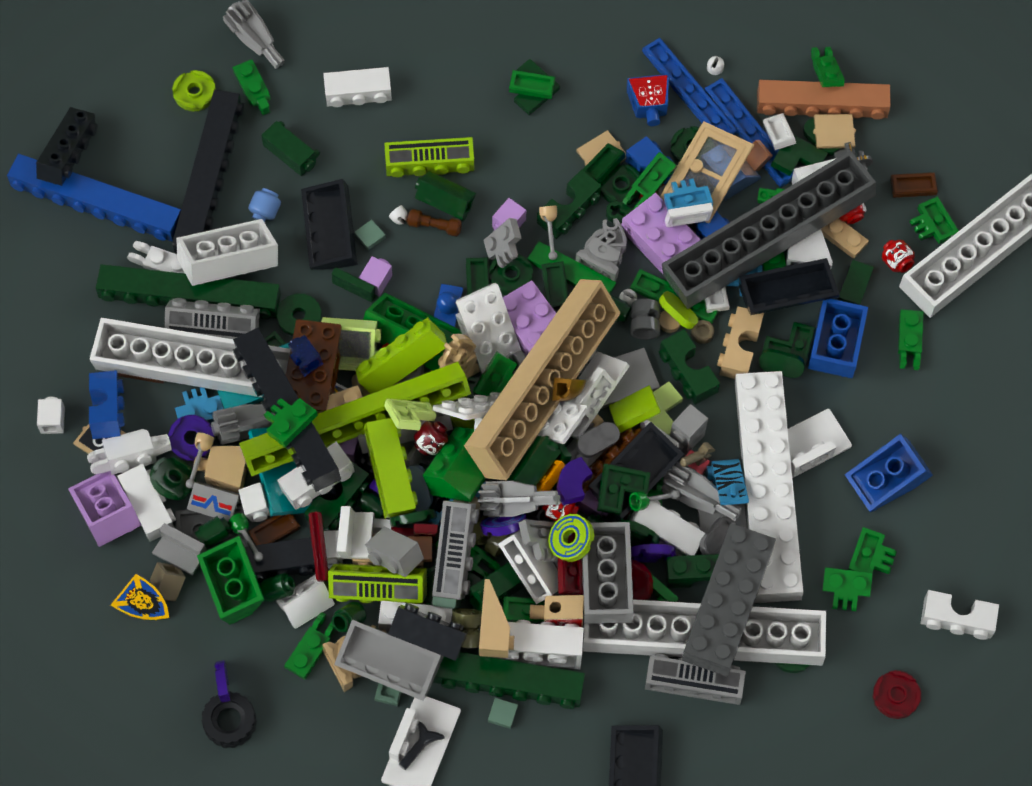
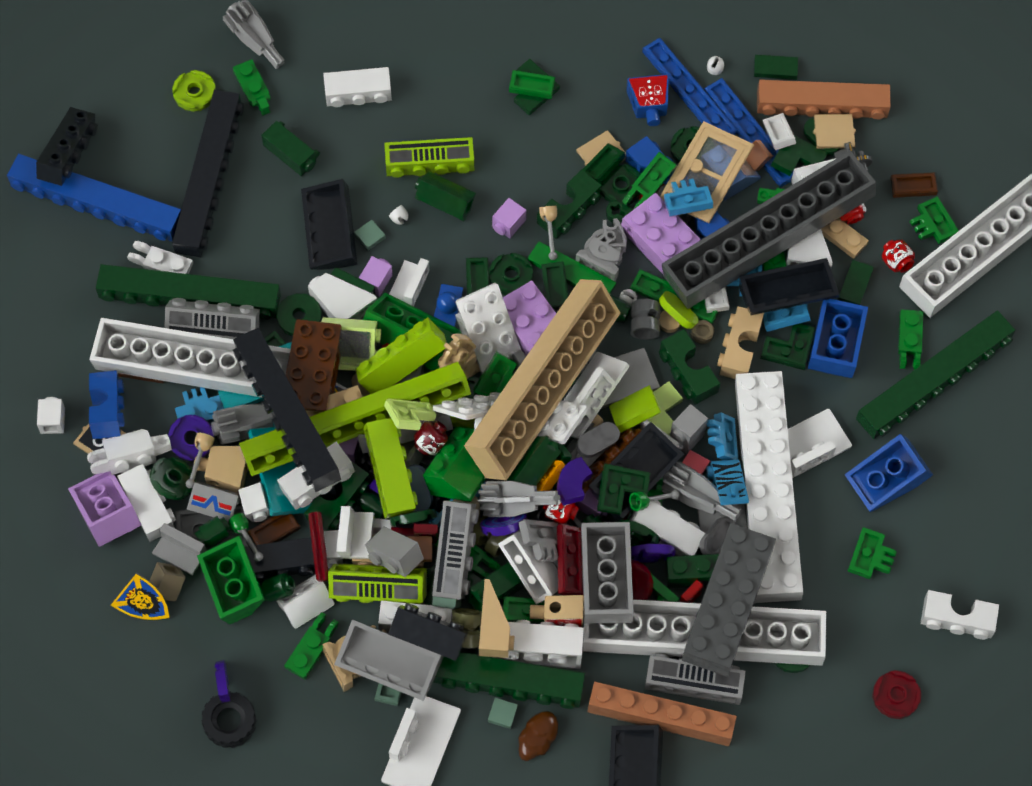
white brick [176,219,278,286] -> none
medium blue head [248,188,281,223] -> none
green hinge [264,398,318,447] -> none
clear blue brick [288,335,323,377] -> none
dark green brick [332,601,366,632] -> none
black piece [398,721,445,770] -> none
reddish brown piece [407,209,462,237] -> none
light grey hinge [484,218,522,268] -> none
lime tile [548,514,594,562] -> none
pearl gold brick [552,378,586,402] -> none
white tile [665,203,713,227] -> none
dark tan bar [680,442,715,467] -> none
dark green tile [759,349,805,378] -> none
green hinge [811,47,845,87] -> none
green hinge [822,567,873,612] -> none
none -> white slope [308,273,377,331]
none -> white panel [389,258,430,307]
none -> reddish brown arm [518,711,558,761]
none -> nougat brick [588,682,737,746]
none -> red tile [680,580,703,603]
none -> dark azure hinge [707,412,738,460]
none -> dark green tile [754,55,798,80]
none -> dark azure hinge [763,304,811,332]
none -> dark green brick [856,310,1015,439]

